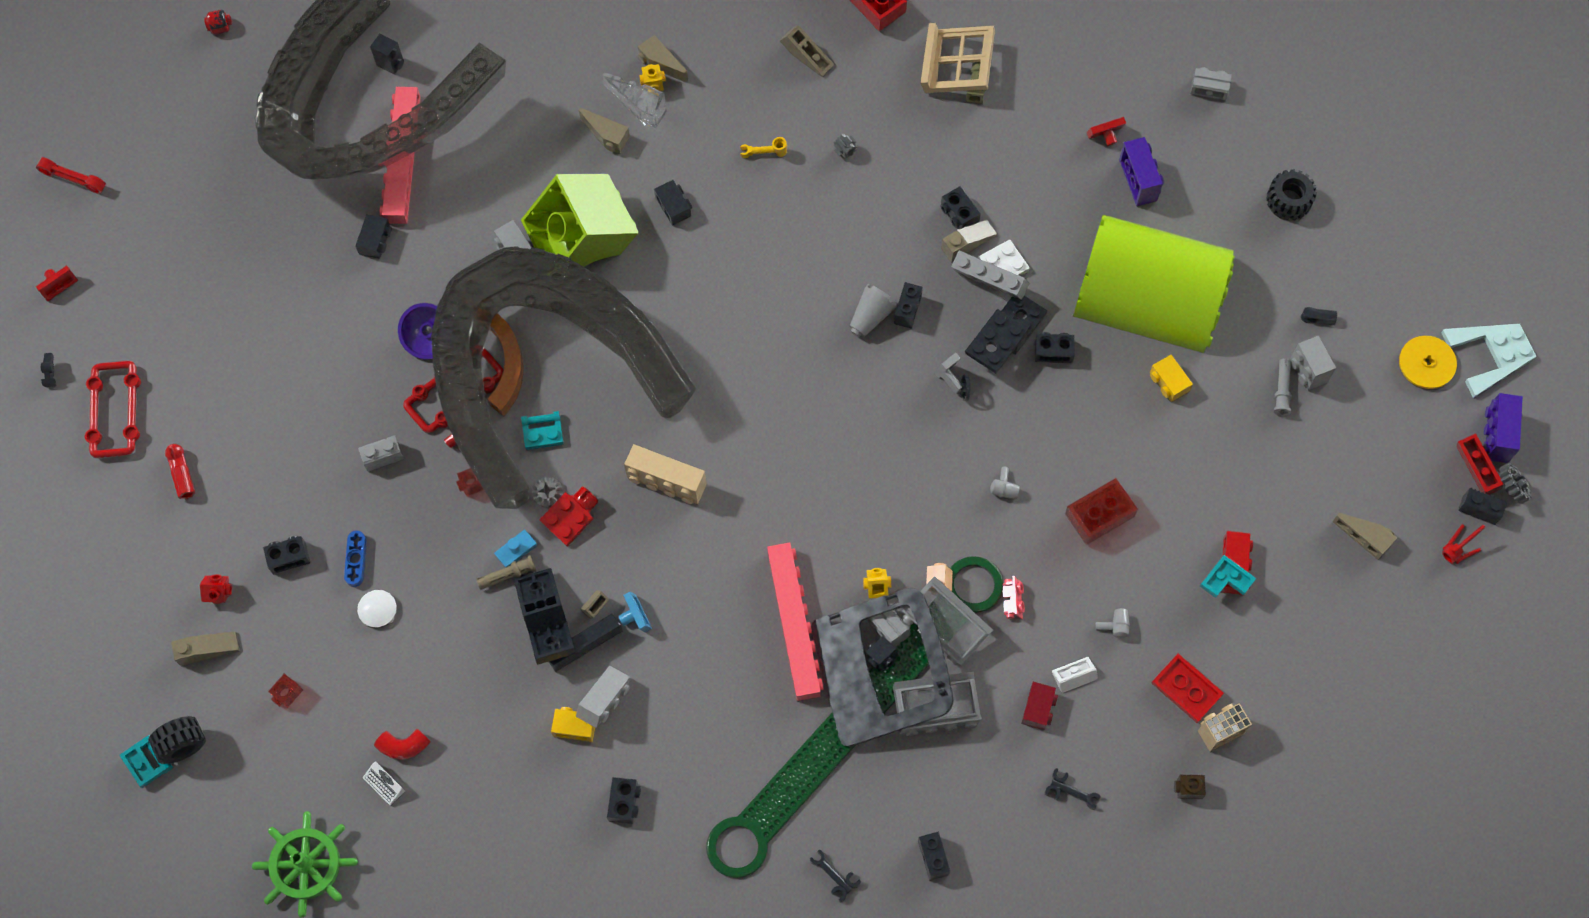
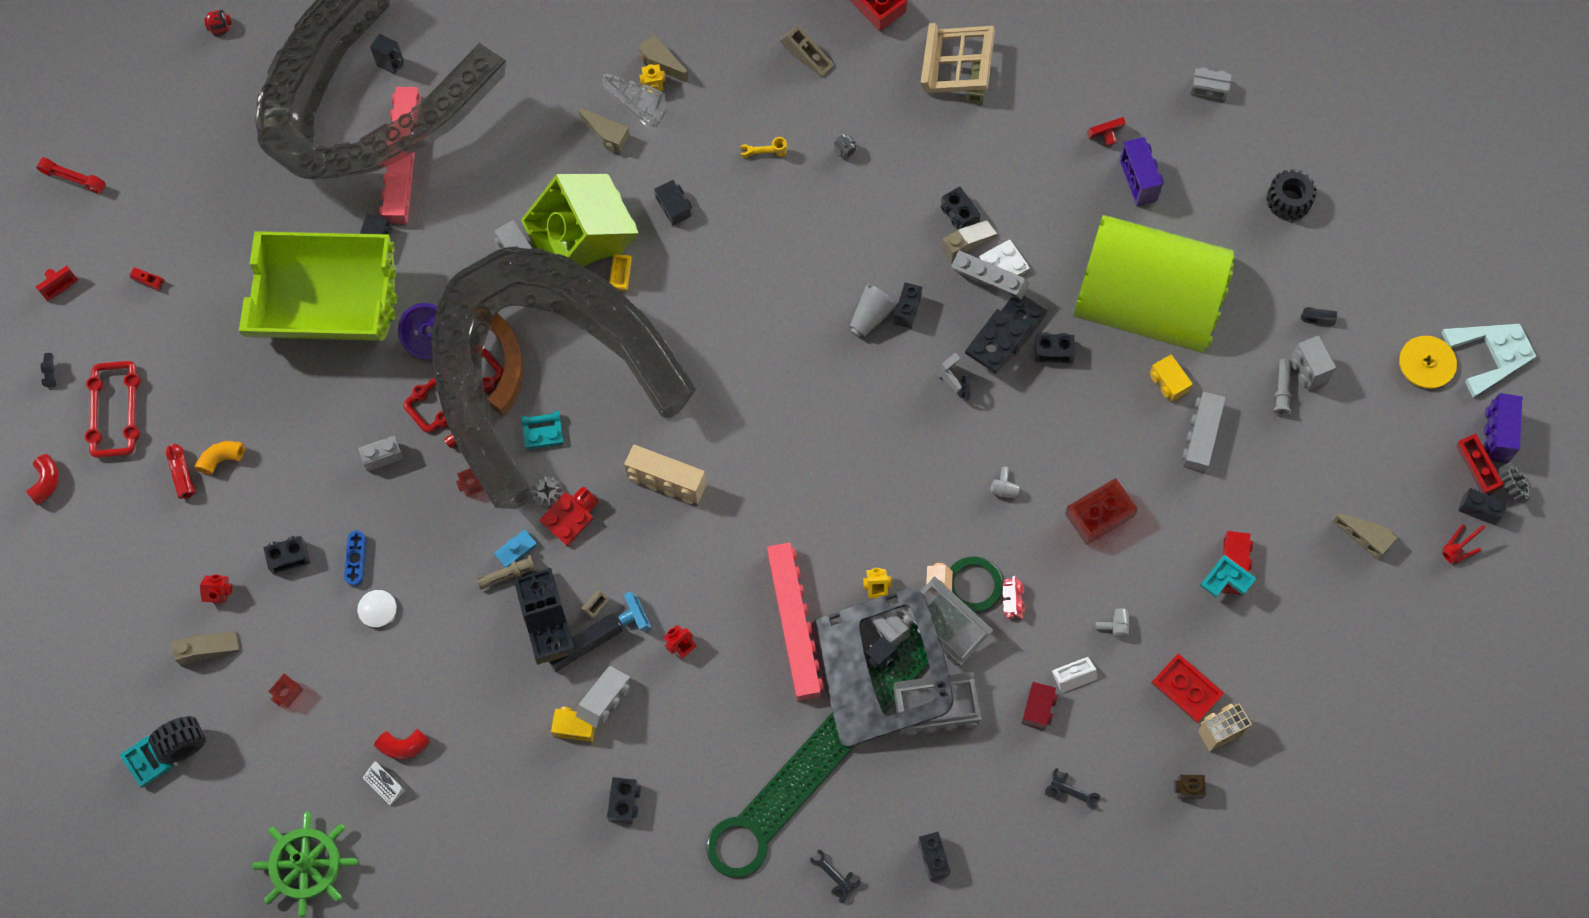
none -> red cylinder [26,454,59,506]
none -> red bar [130,267,165,291]
none -> light orange cylinder [194,441,245,475]
none -> lime cylinder [239,231,397,341]
none -> yellow plate [608,254,632,292]
none -> red brick [663,625,697,659]
none -> light grey brick [1182,391,1226,473]

